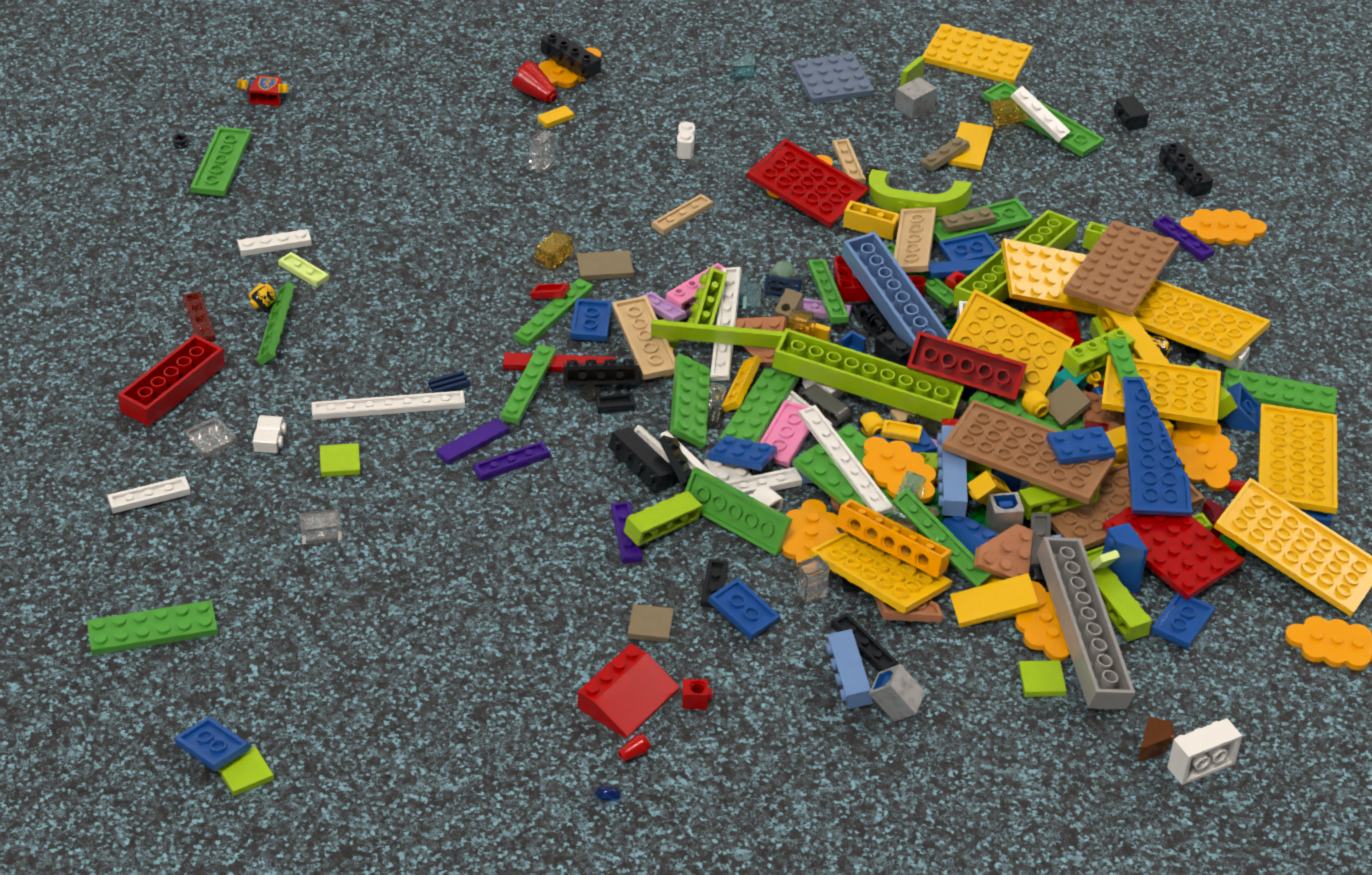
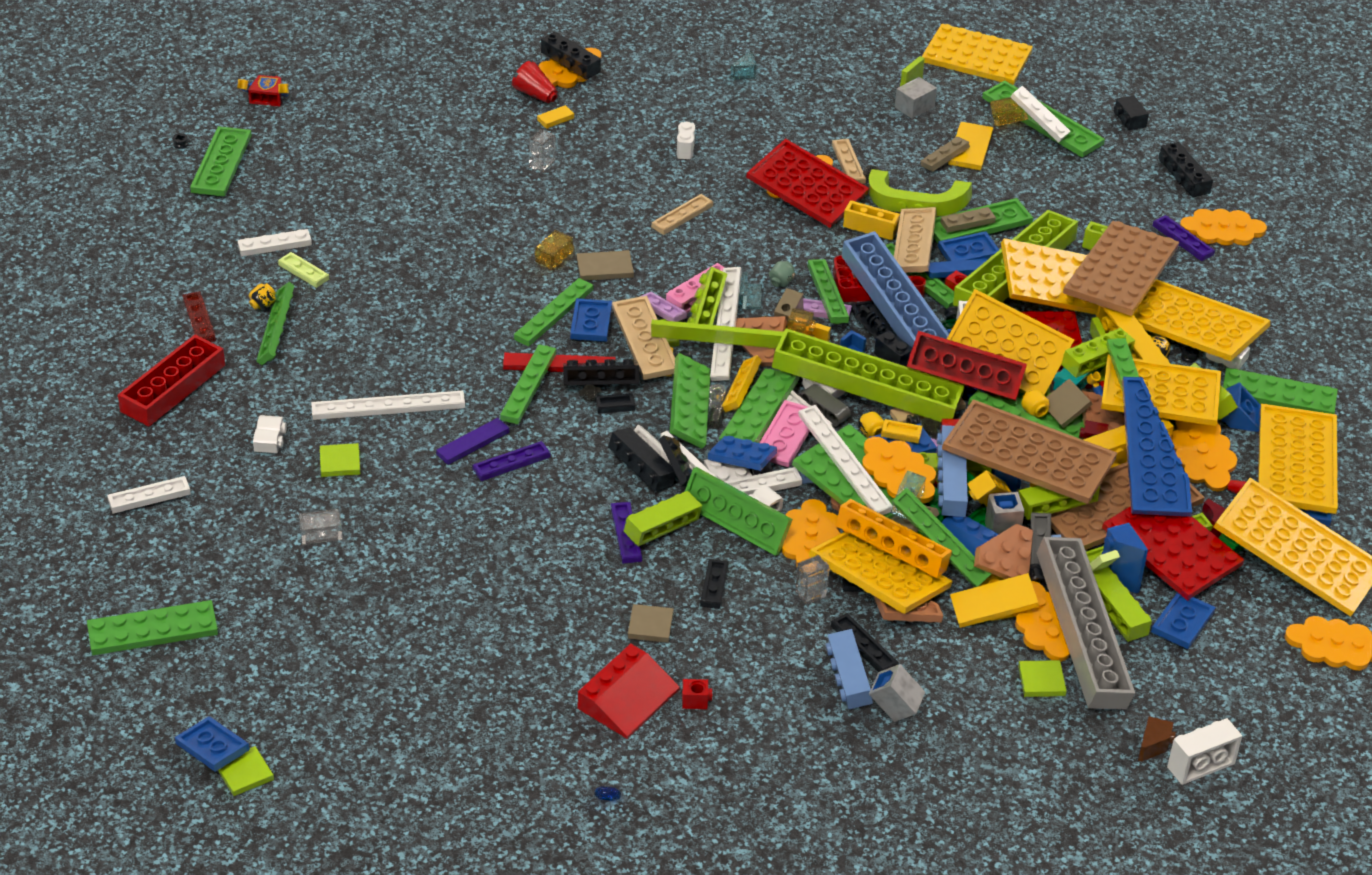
clear plate [183,416,238,458] -> none
dark blue tile [428,370,470,393] -> none
red tile [530,283,570,299] -> none
red cone [617,734,651,762] -> none
blue plate [708,578,781,640] -> none
dark blue tile [764,274,802,296] -> none
sand blue plate [792,53,874,104] -> none
blue plate [1046,426,1116,465] -> none

